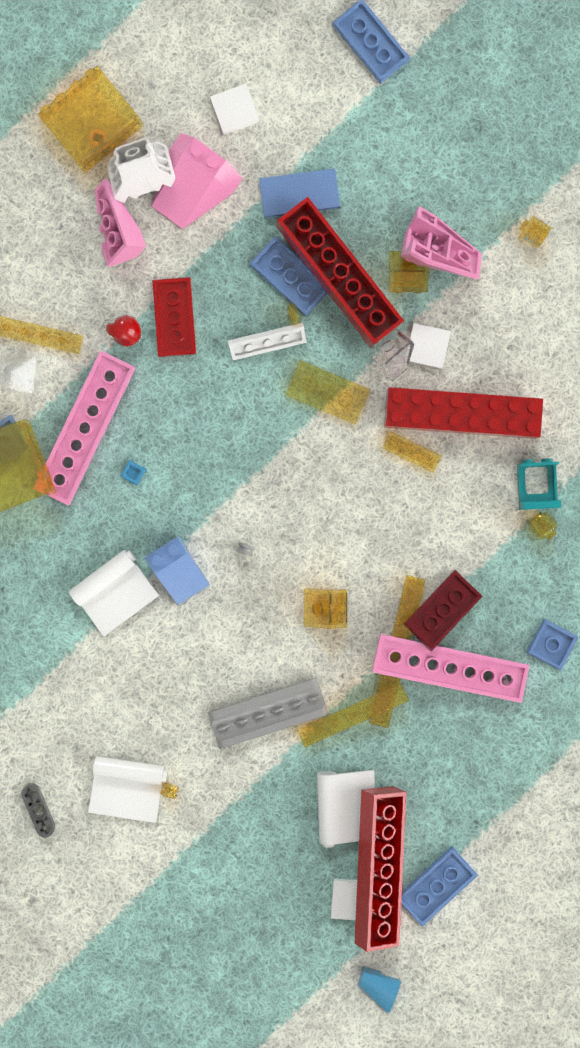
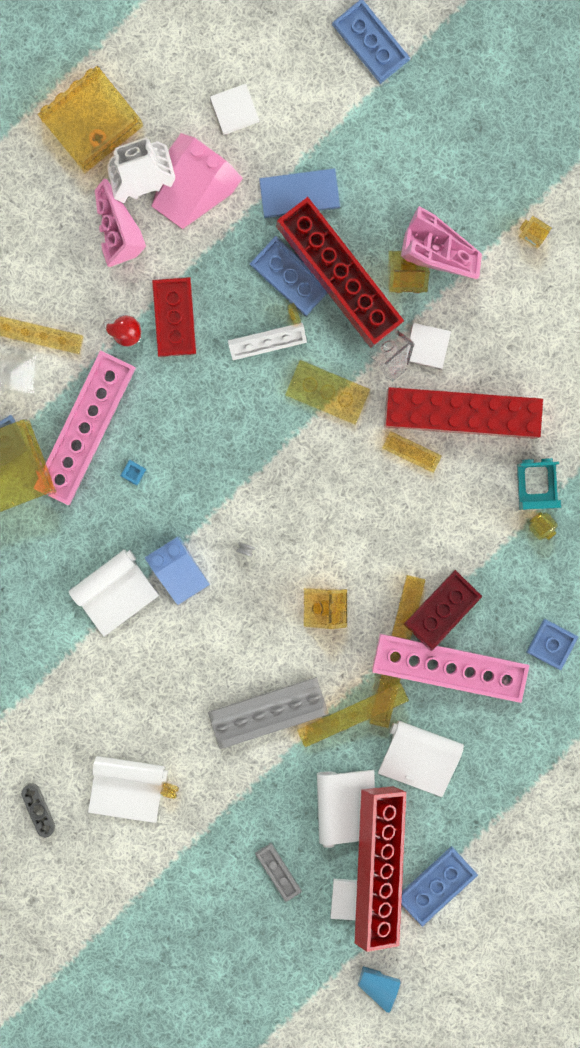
none -> light grey tile [255,843,302,902]
none -> white door [378,721,464,797]

